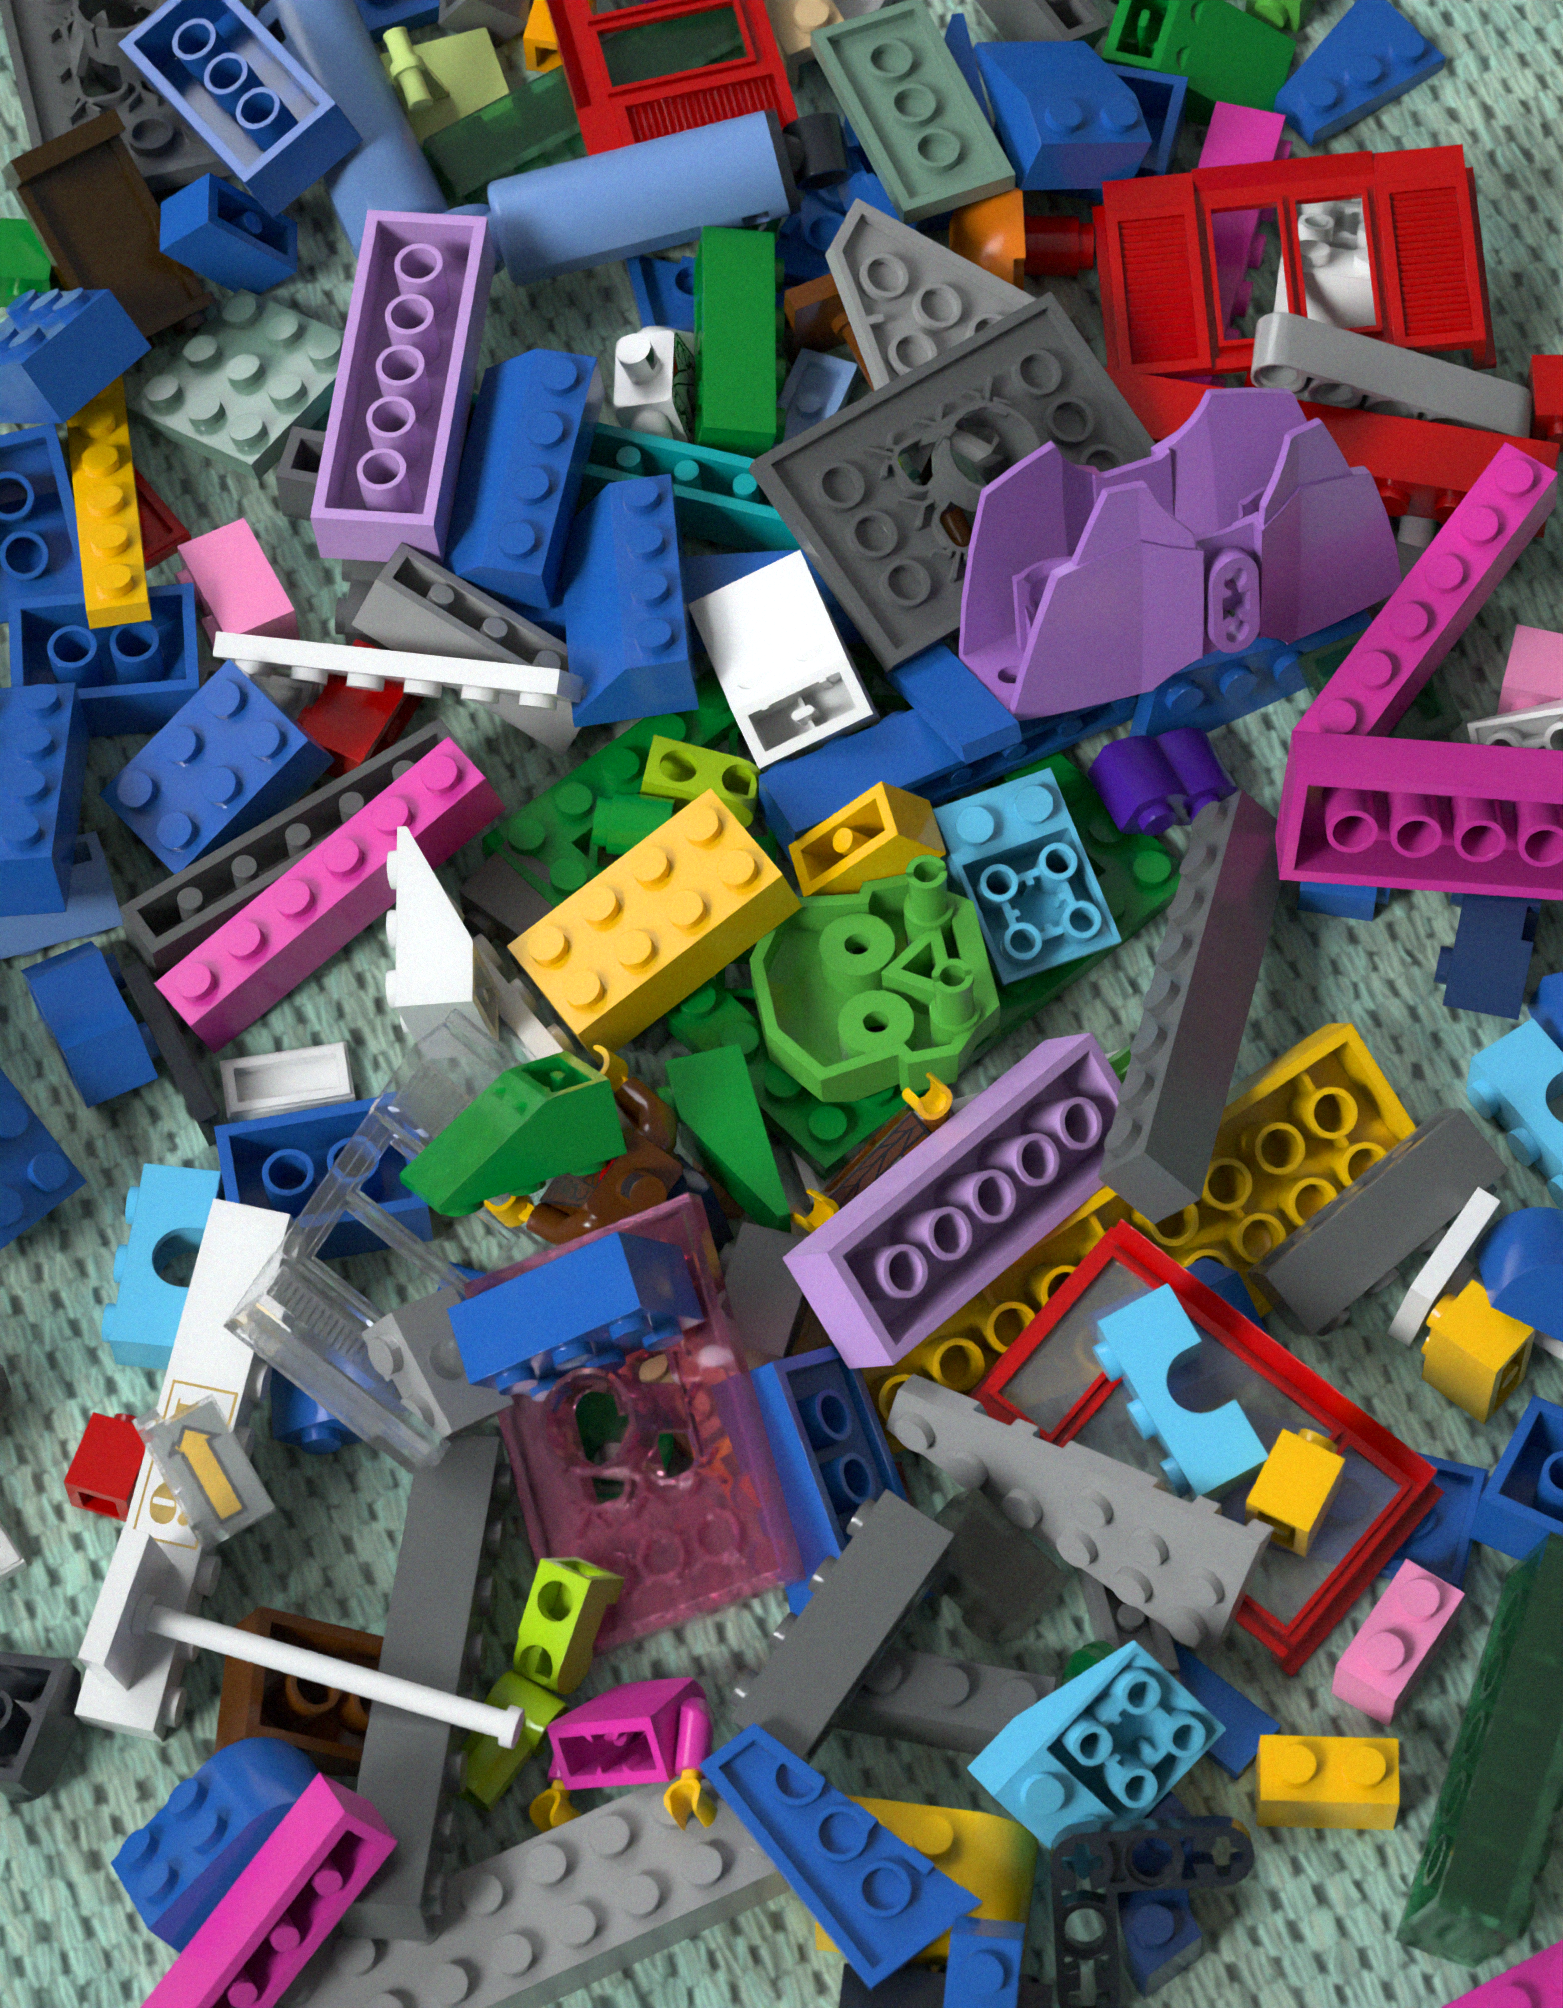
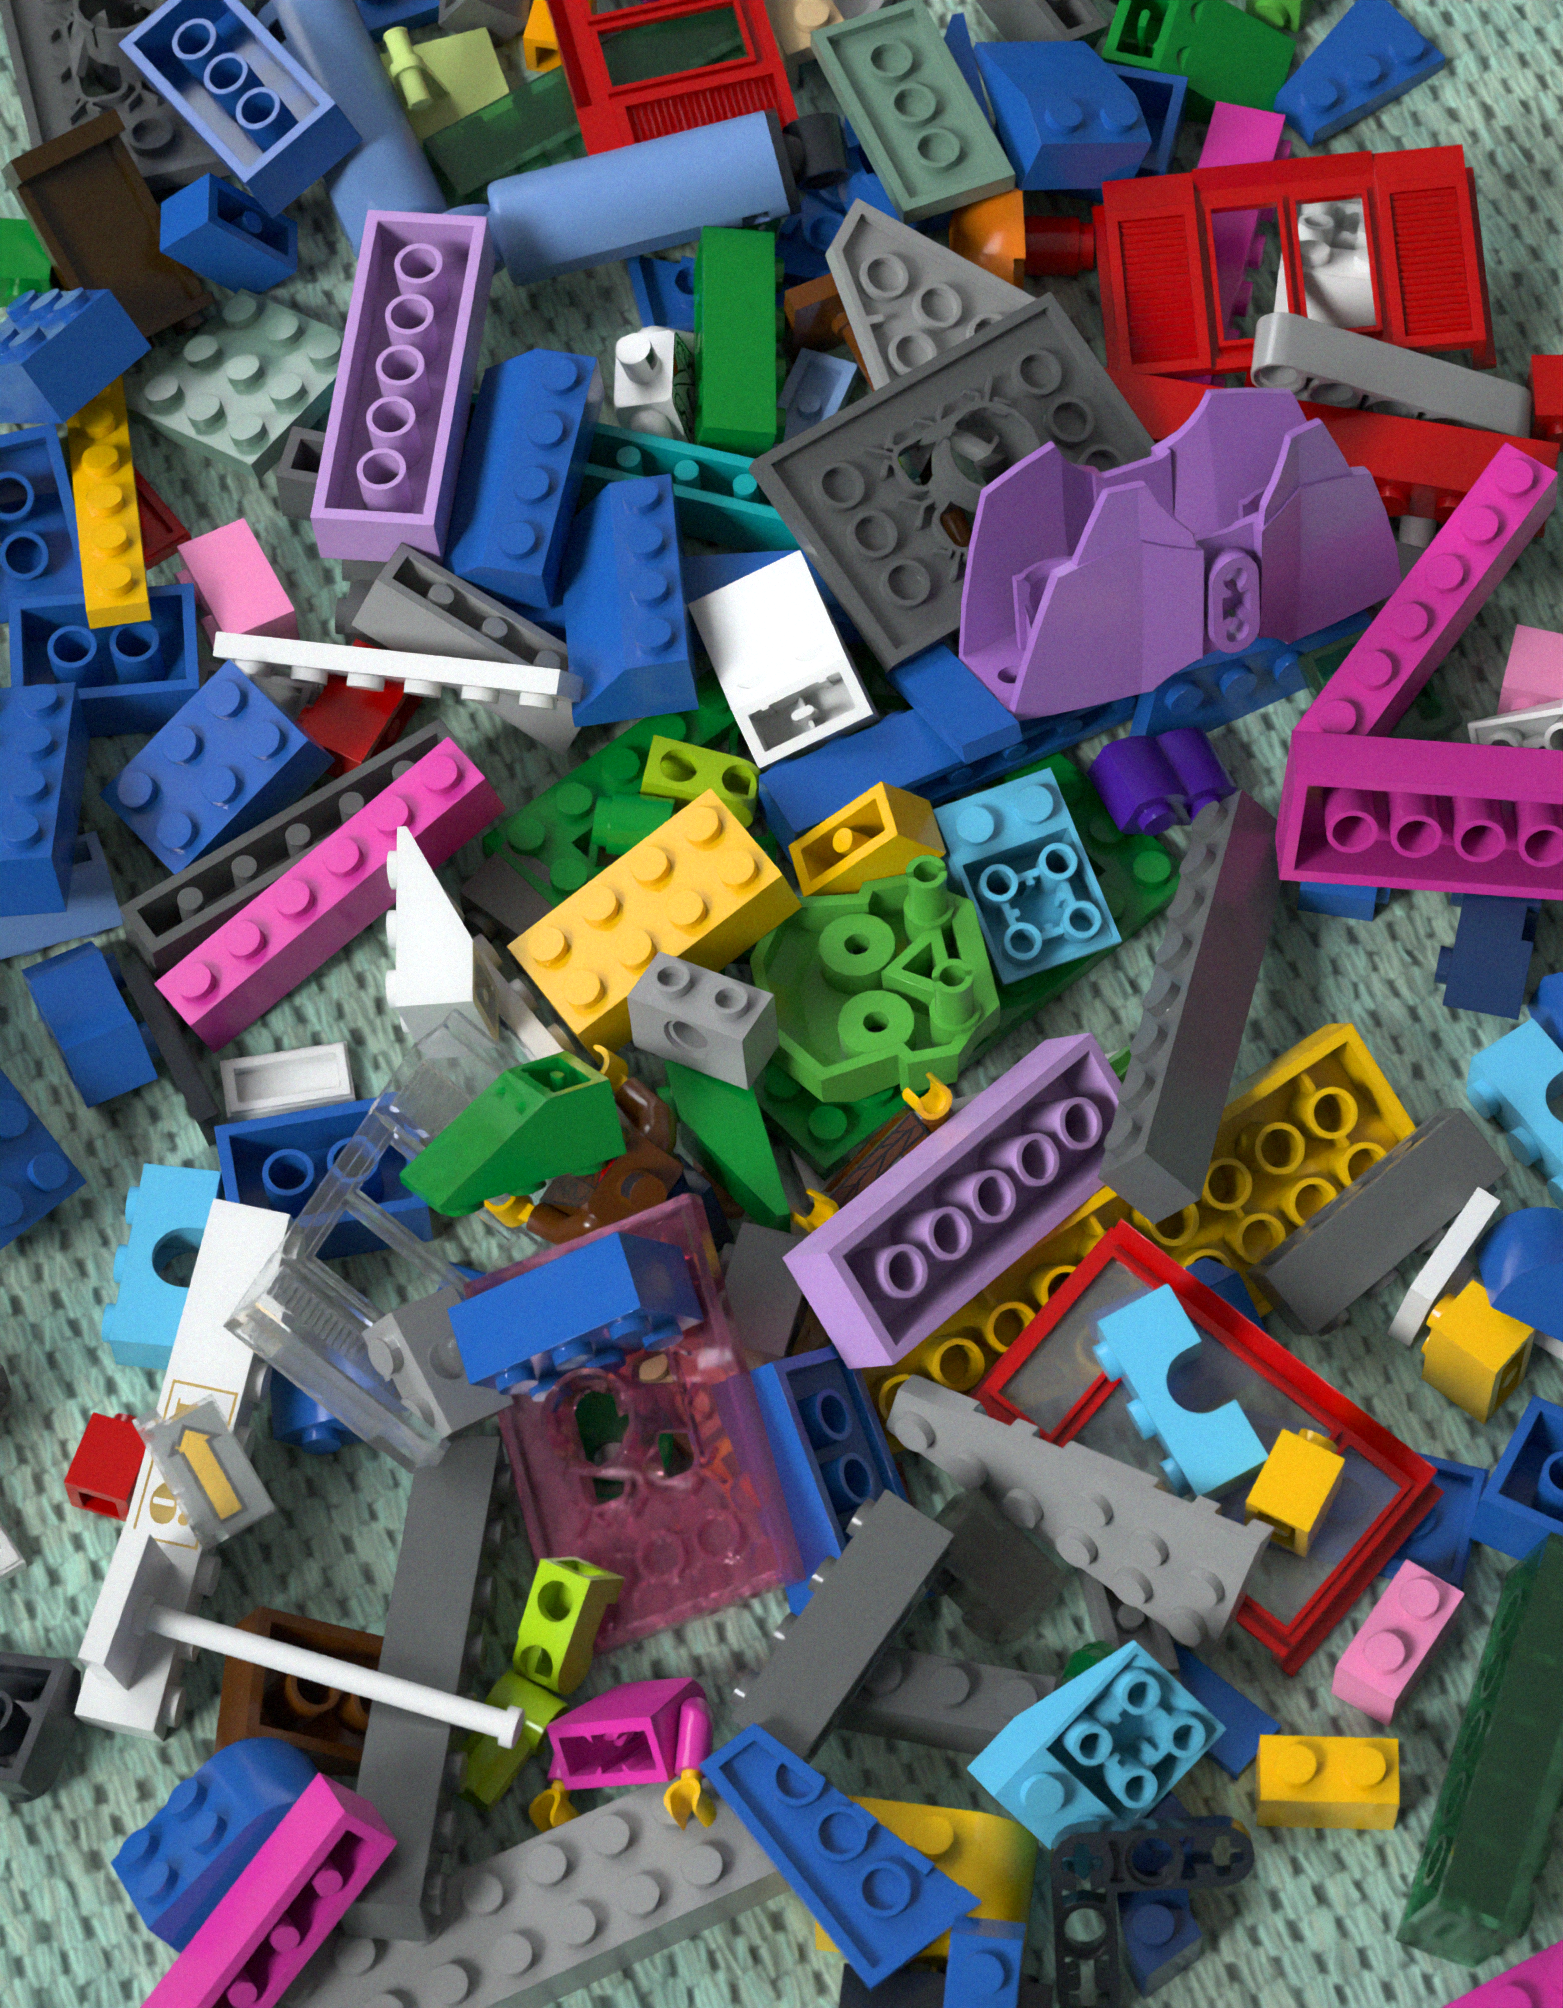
none -> light grey brick [627,951,779,1090]

